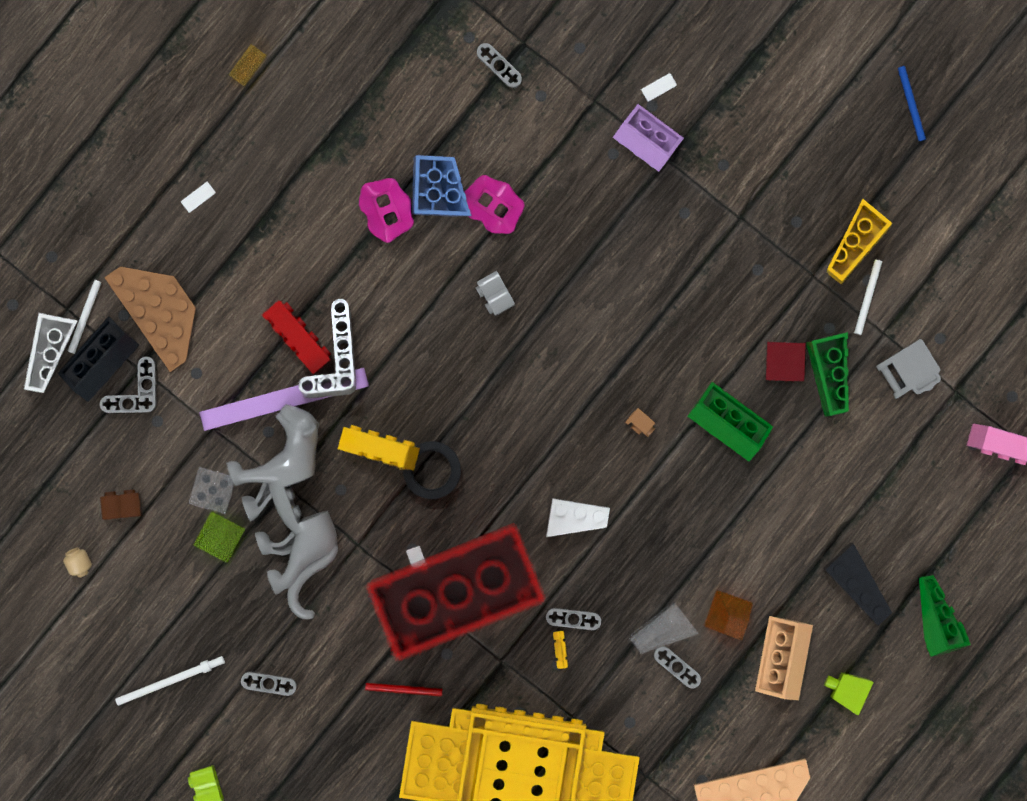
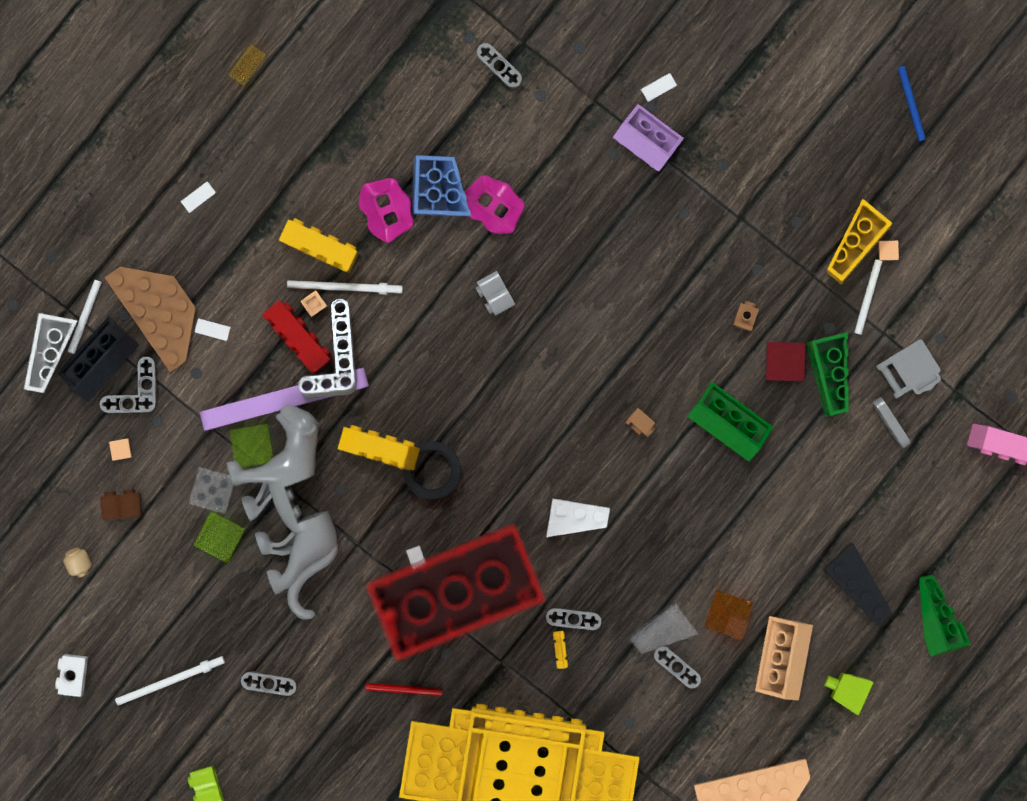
none -> white brick [55,654,88,697]
none -> light nougat tile [109,438,132,461]
none -> white sticker [195,318,230,341]
none -> clear neon green tile [230,424,273,467]
none -> yellow wedge [279,218,359,273]
none -> white bar [287,280,403,295]
none -> light nougat plate [300,290,327,317]
none -> red hand [384,608,398,638]
none -> medium nougat brick [732,301,759,331]
none -> light grey beam [872,397,911,449]
none -> light nougat tile [878,241,899,261]

